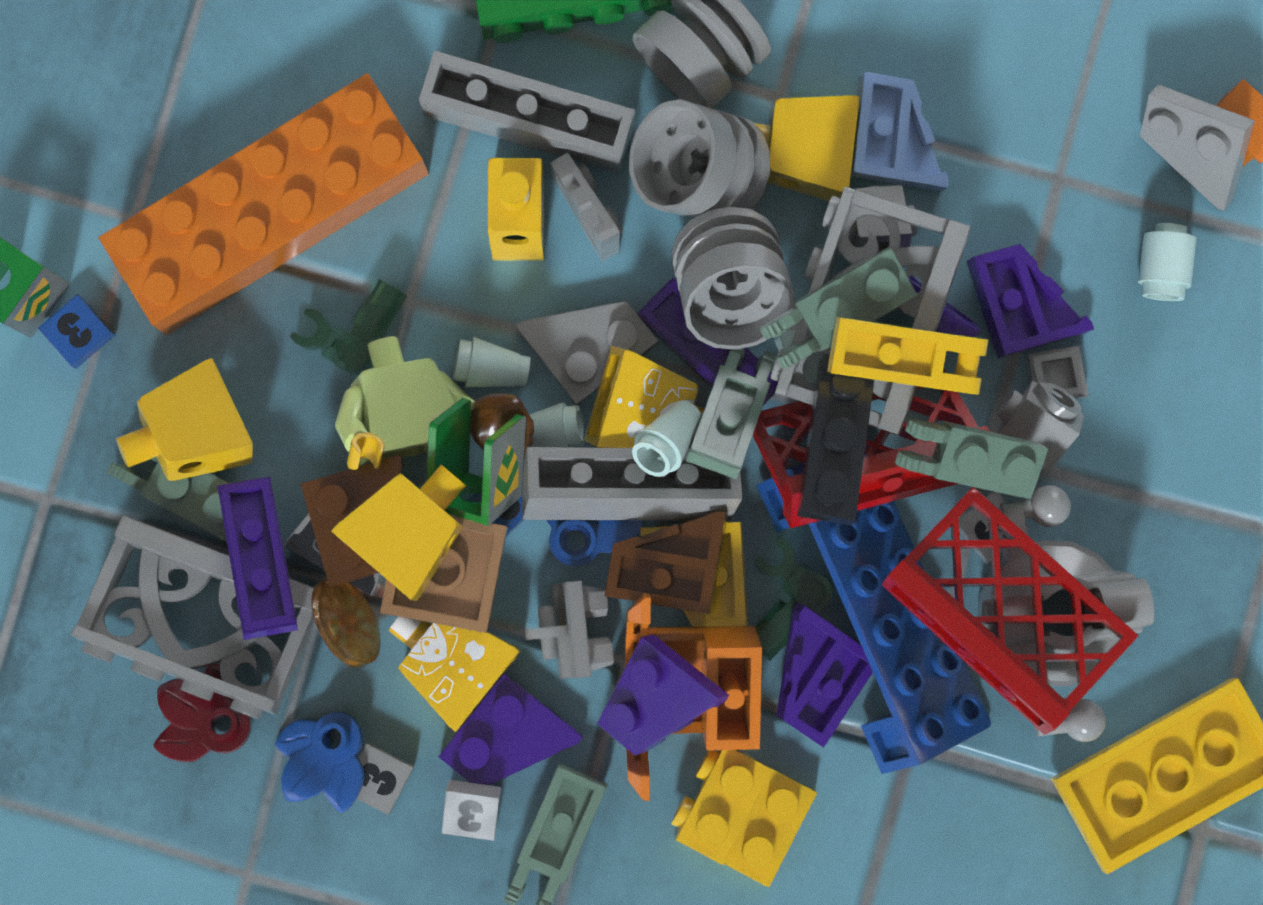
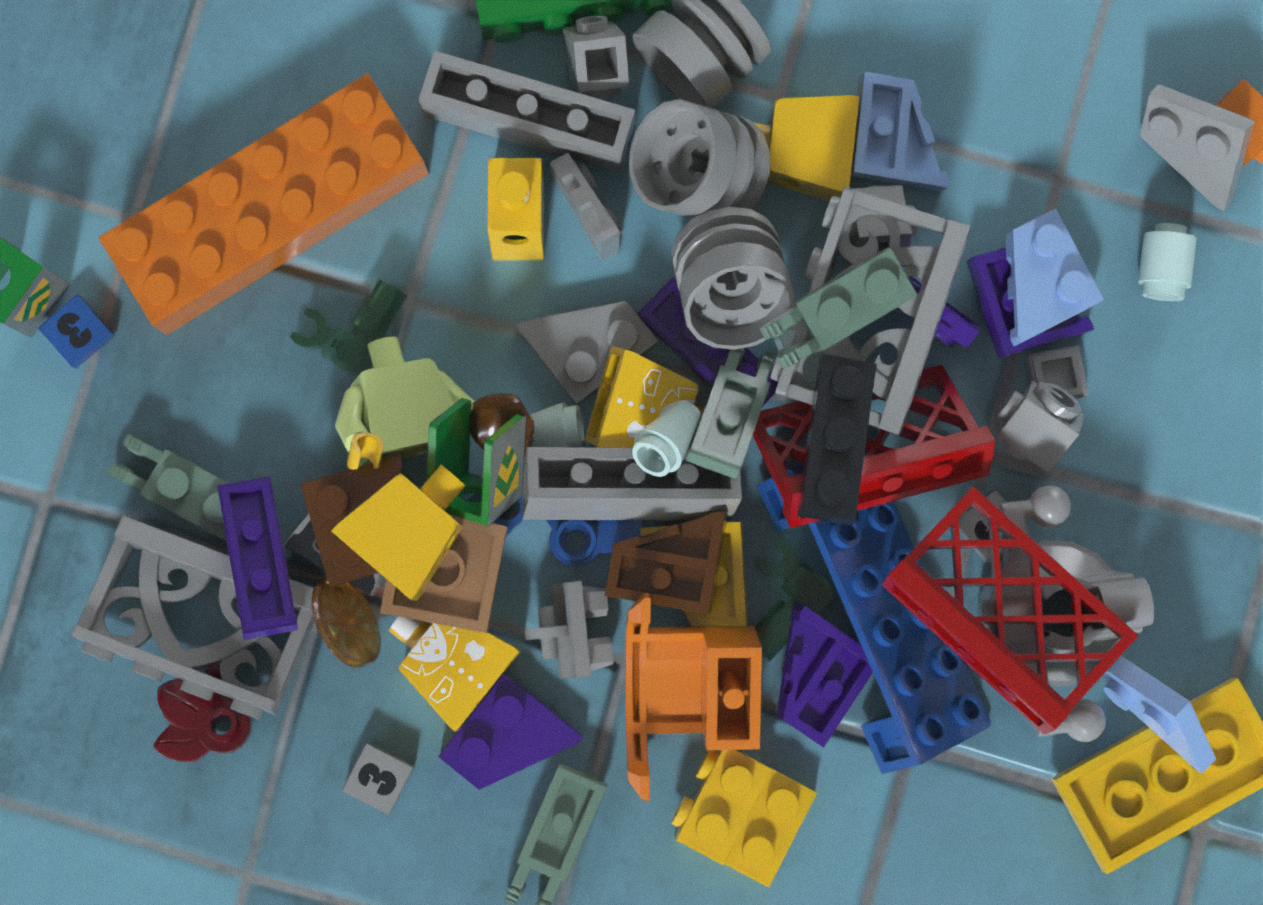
yellow torso [116,358,253,481] -> none
blue plate [275,712,365,813] -> none
light grey tile [442,780,501,841] -> none
light aqua cone [452,336,530,387] -> none
dark purple wing [597,634,729,755] -> none
yellow plate [827,317,989,395] -> none
sand green hinge [895,418,1048,499] -> none
none -> light grey brick [563,16,629,99]
none -> light blue wing [1005,208,1104,346]
none -> light blue wing [1103,656,1216,774]

